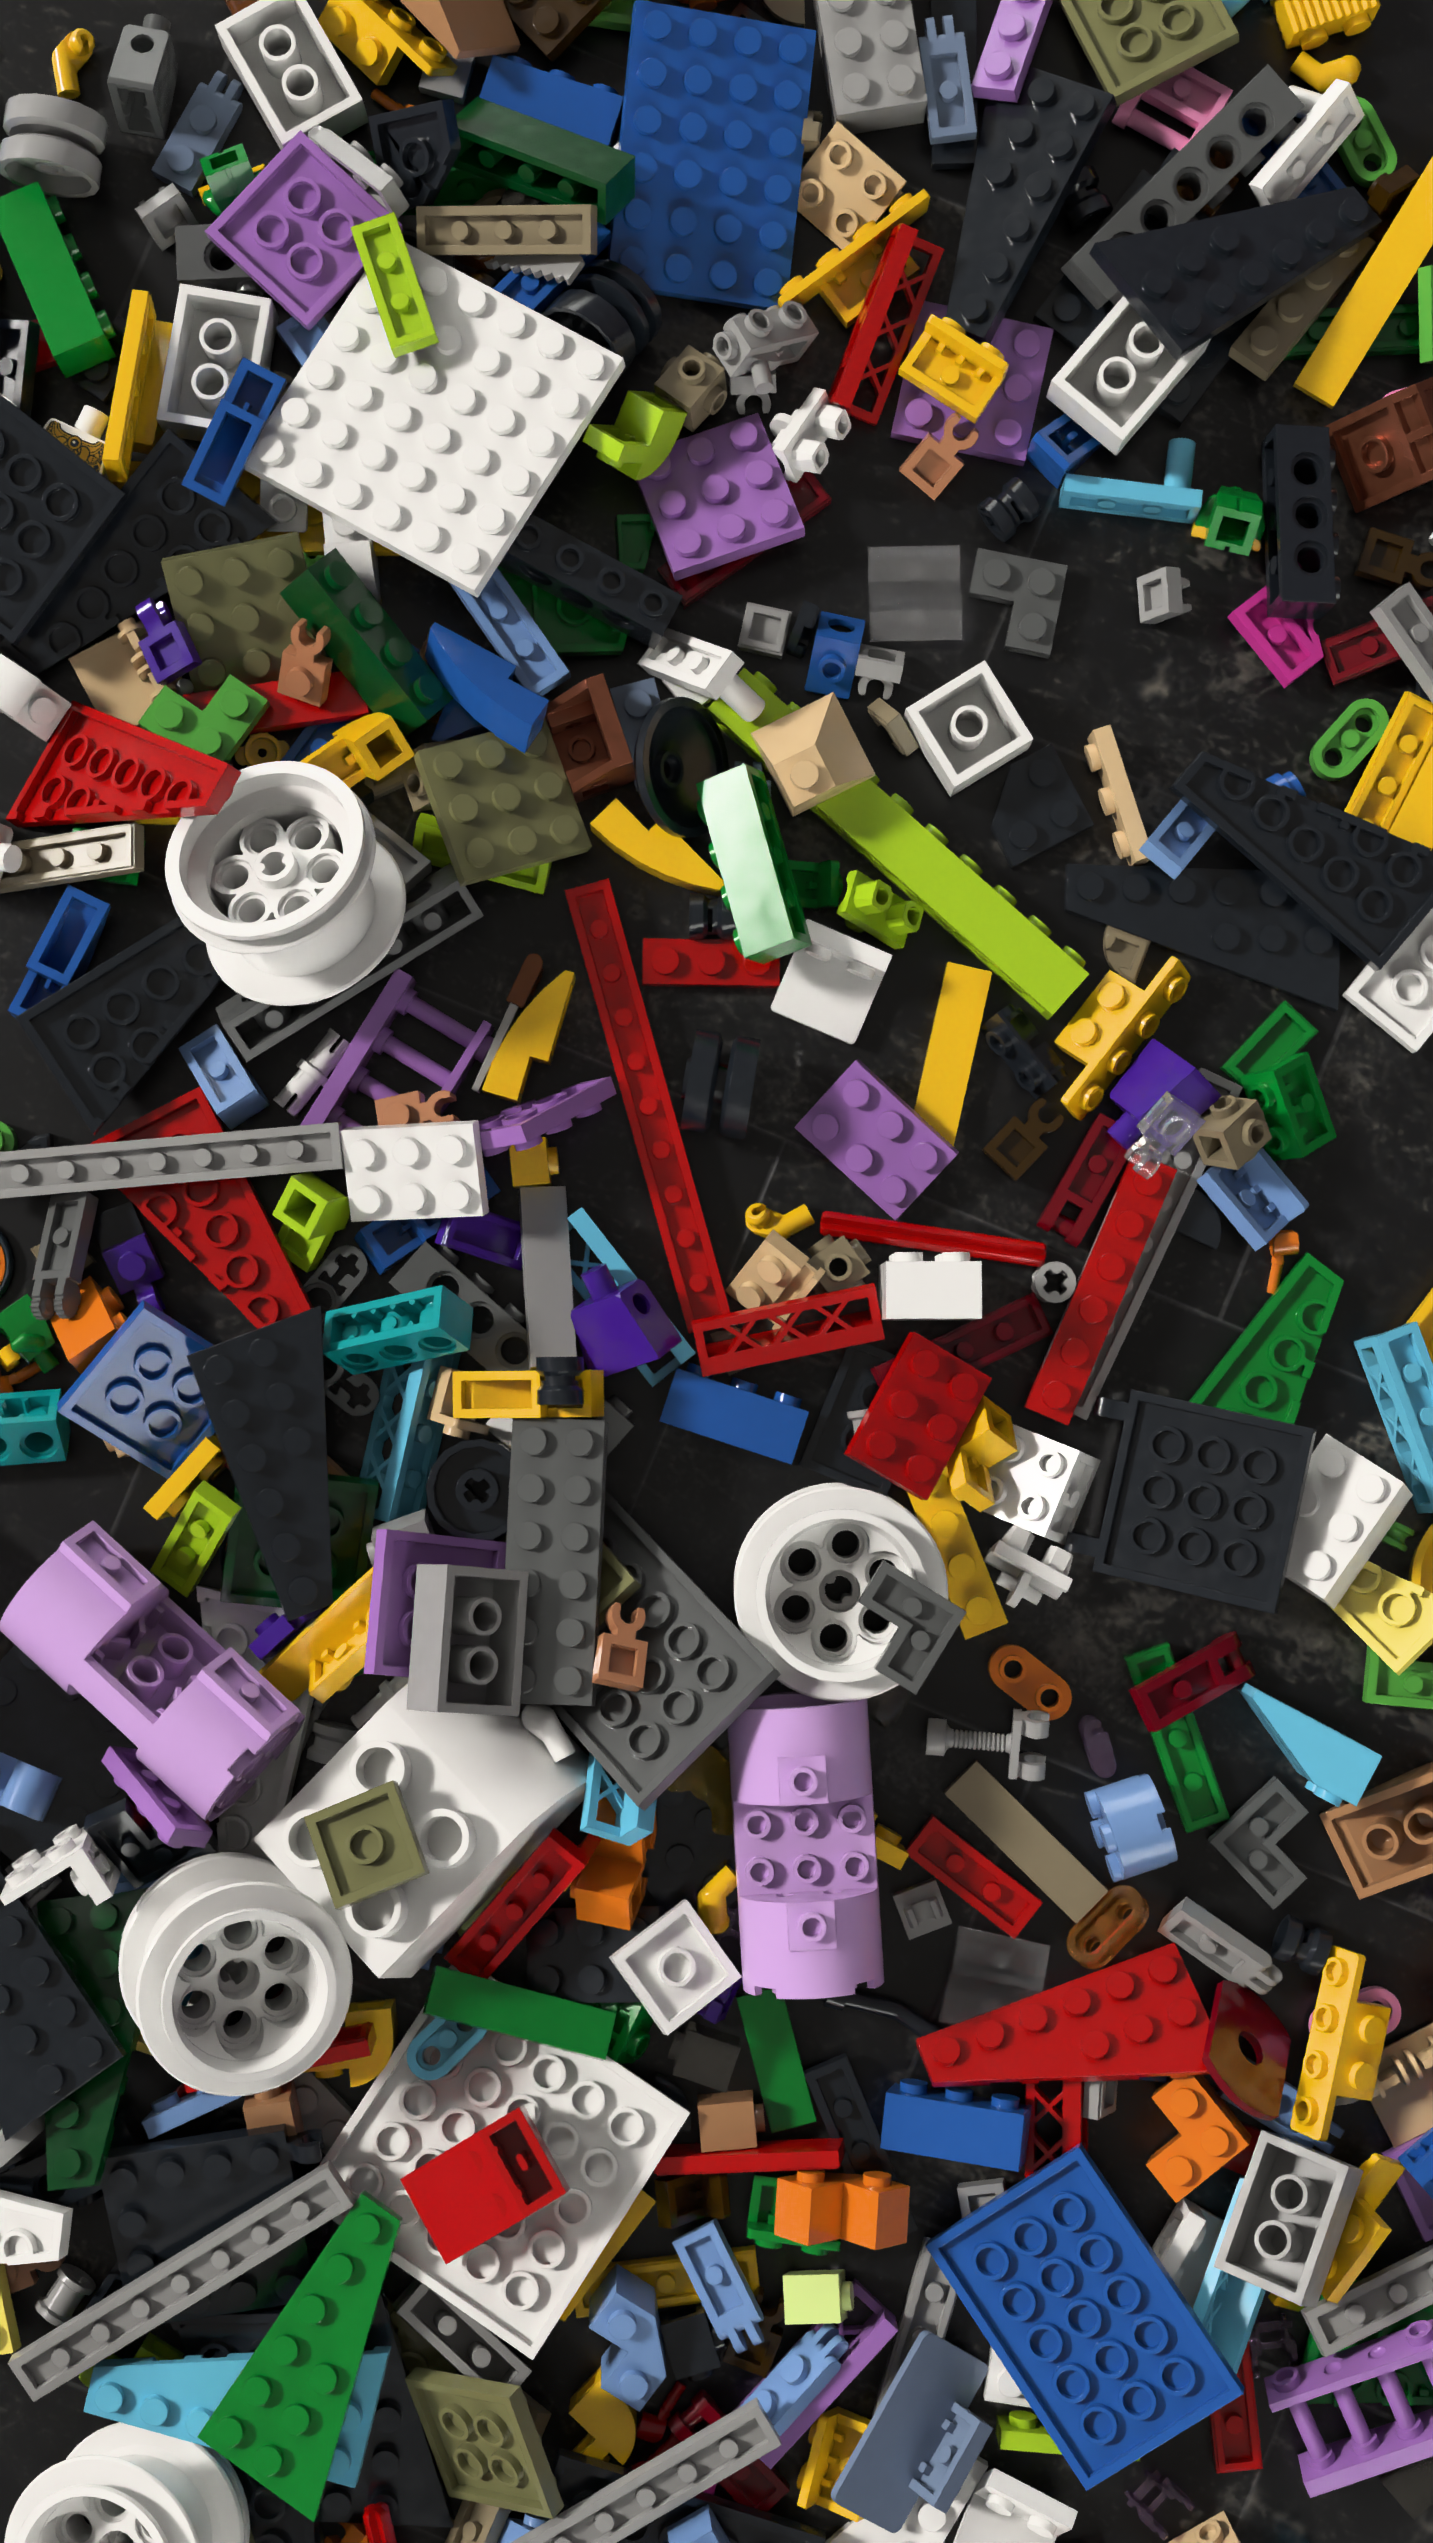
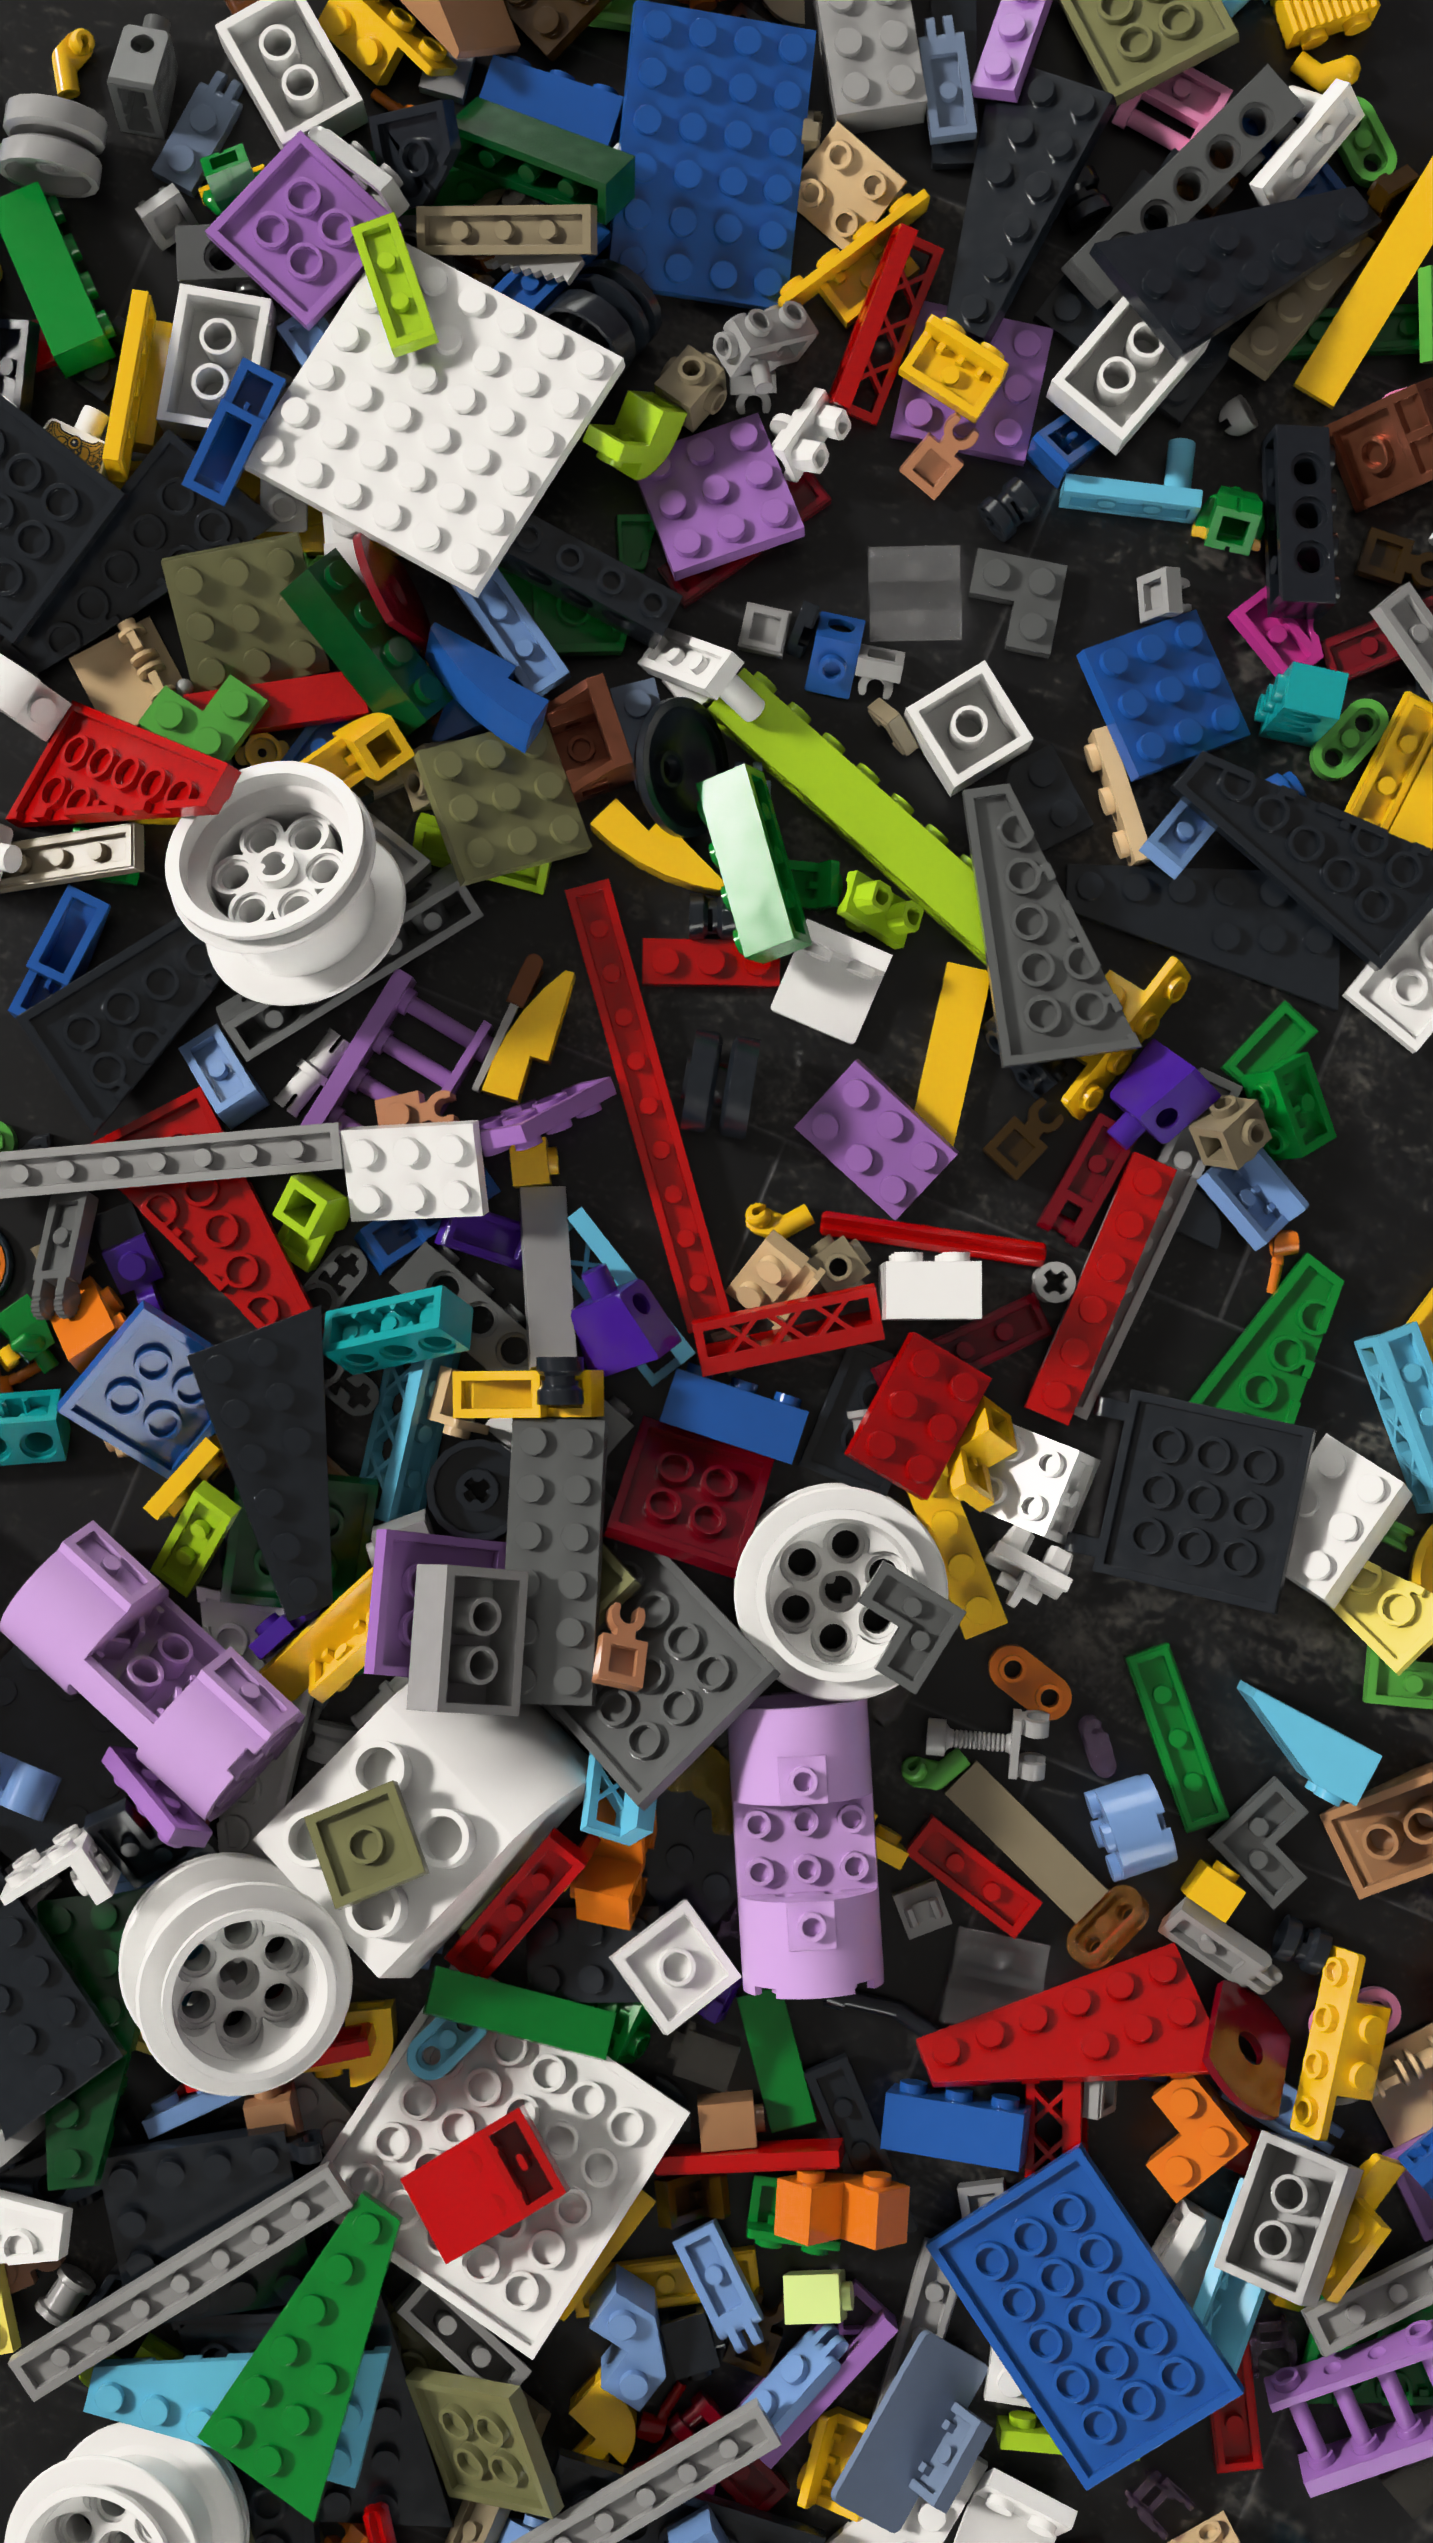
dark purple plate [135,598,202,685] -> none
nougat plate [277,618,333,707] -> none
white arm [522,1704,576,1762] -> none
yellow arm [697,1864,737,1934] -> none
tan slope [751,692,875,817] -> none
dark tan tile [1103,926,1151,985] -> none
clear plate [1124,1091,1206,1179] -> none
dark red plate [1129,1631,1256,1732] -> none
none -> dark red piece [353,532,431,651]
none -> dark red plate [604,1416,774,1579]
none -> bright green arm [901,1747,971,1791]
none -> dark grey wing [962,783,1142,1068]
none -> blue plate [1076,609,1251,782]
none -> yellow plate [1180,1859,1246,1923]
none -> light grey hinge [1219,394,1258,436]
none -> teal brick [1254,661,1349,748]

